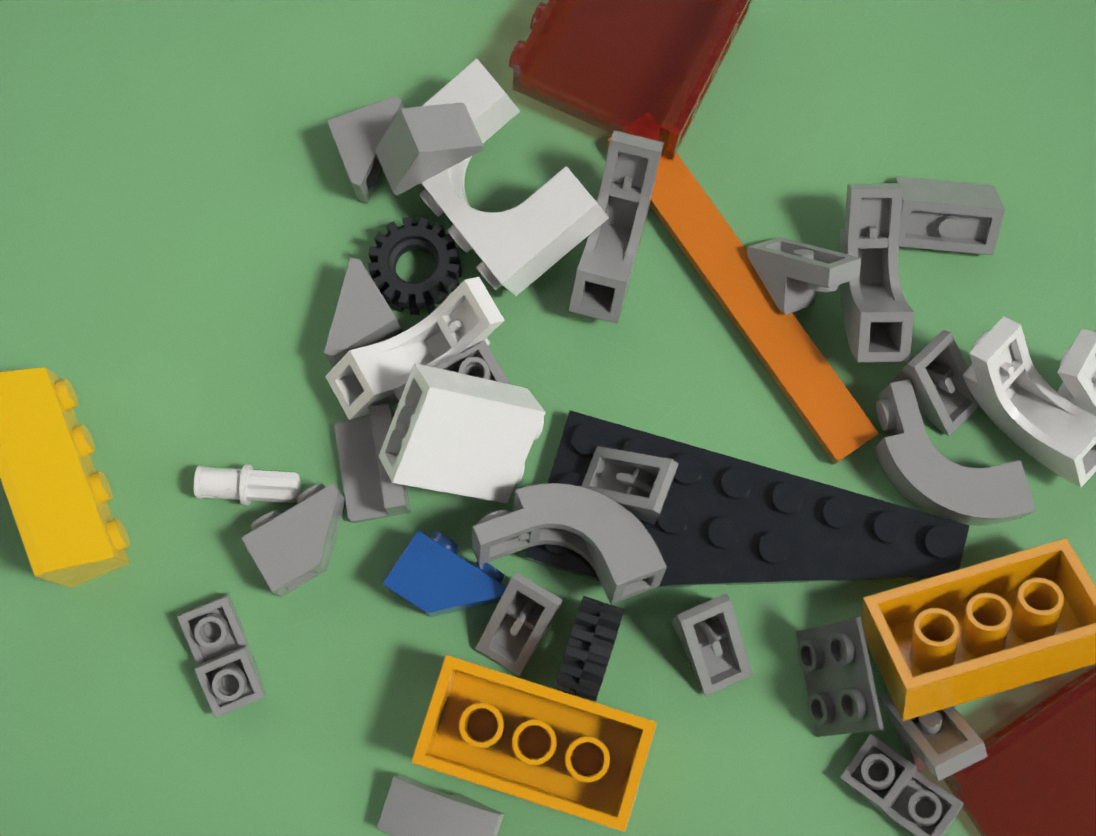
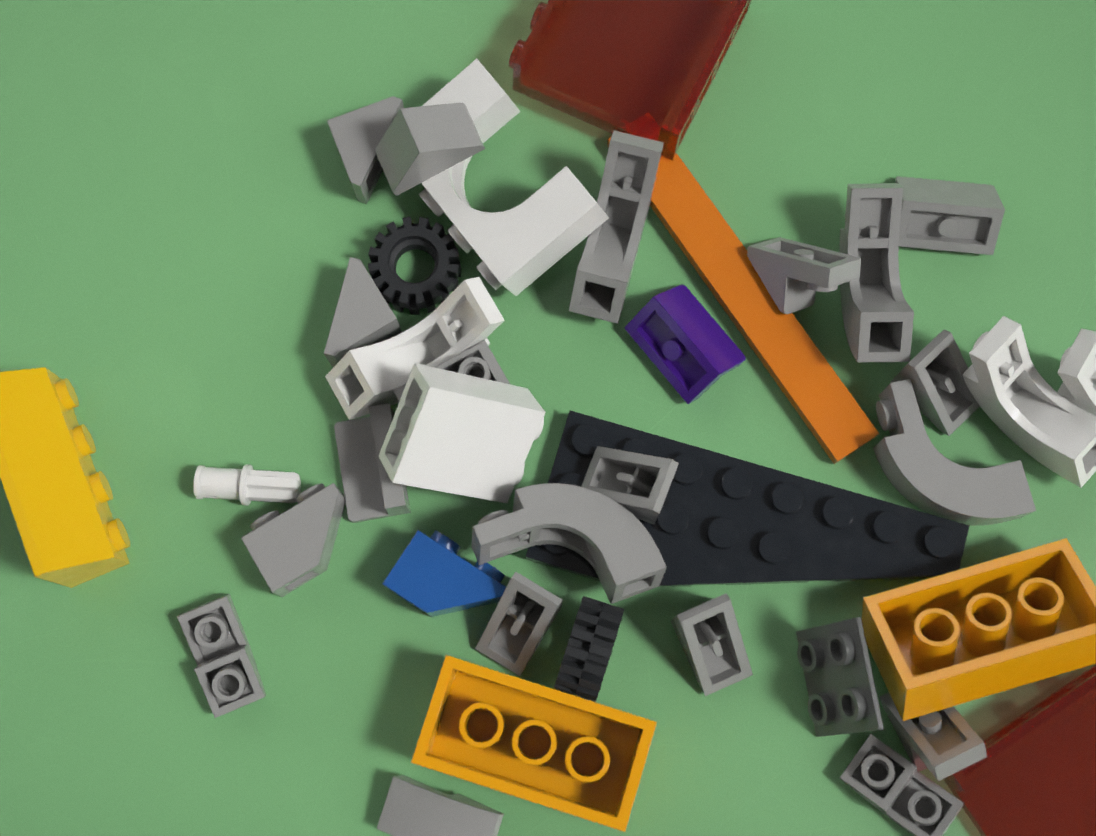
none -> dark purple panel [624,284,746,404]

